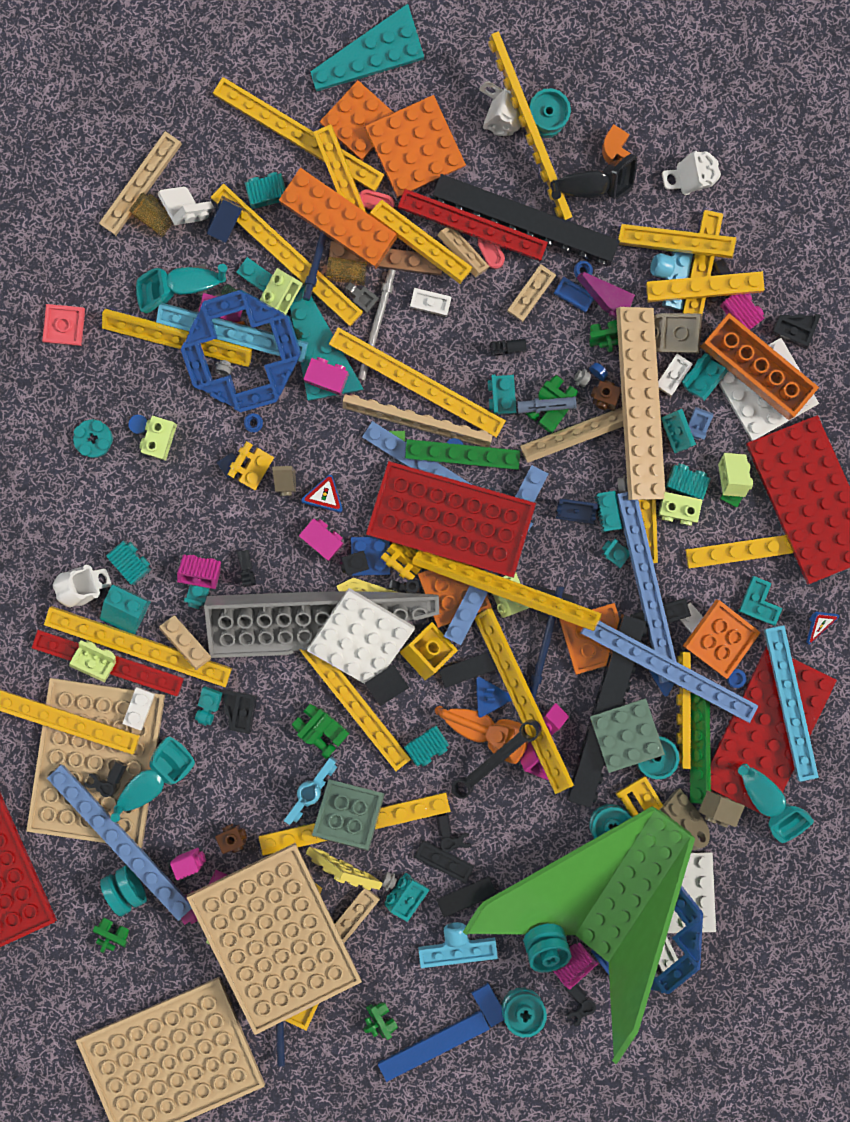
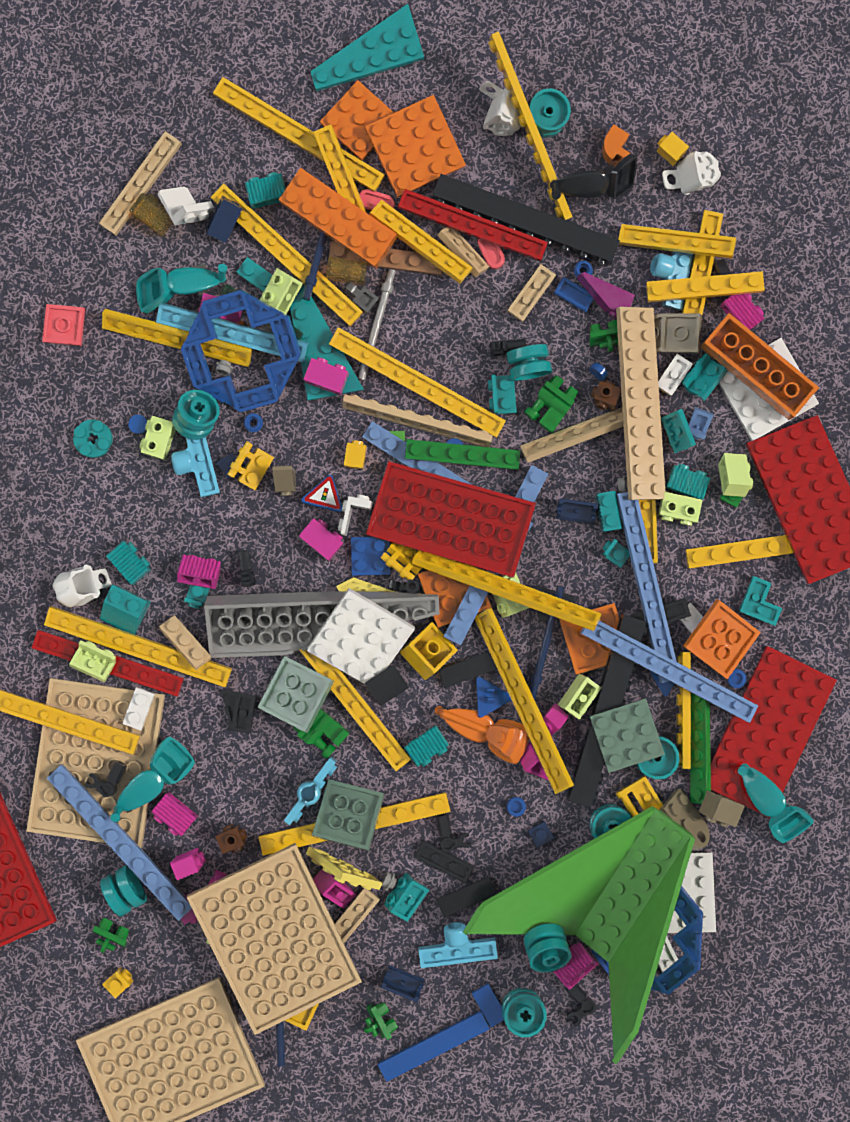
teal plate [195,686,222,726] -> none
black bracket [340,551,370,576] -> none
white plate [410,288,452,317] -> none
black piece [452,719,541,799] -> none
sand blue pin [517,396,576,414] -> none
light grey plate [574,369,591,387] -> none
medium azure plate [764,625,819,782] -> none
black wing [771,314,821,349] -> none
piece [806,611,839,644] -> none
none -> yellow bracket [102,967,133,999]
none -> dark pink brick [151,792,198,836]
none -> medium azure plate [171,437,220,498]
none -> teal wheel [172,389,220,440]
none -> sand green plate [258,656,334,733]
none -> dark pink slope [313,870,357,909]
none -> white bracket [338,494,373,536]
none -> yellow brick [344,440,367,470]
none -> dark blue hinge [381,965,425,1002]
none -> teal wheel [506,344,553,381]
none -> blue tile [506,797,526,817]
none -> dark blue plate [528,821,554,847]
none -> yellowish green brick [558,674,601,720]
none -> yellow brick [657,132,689,166]

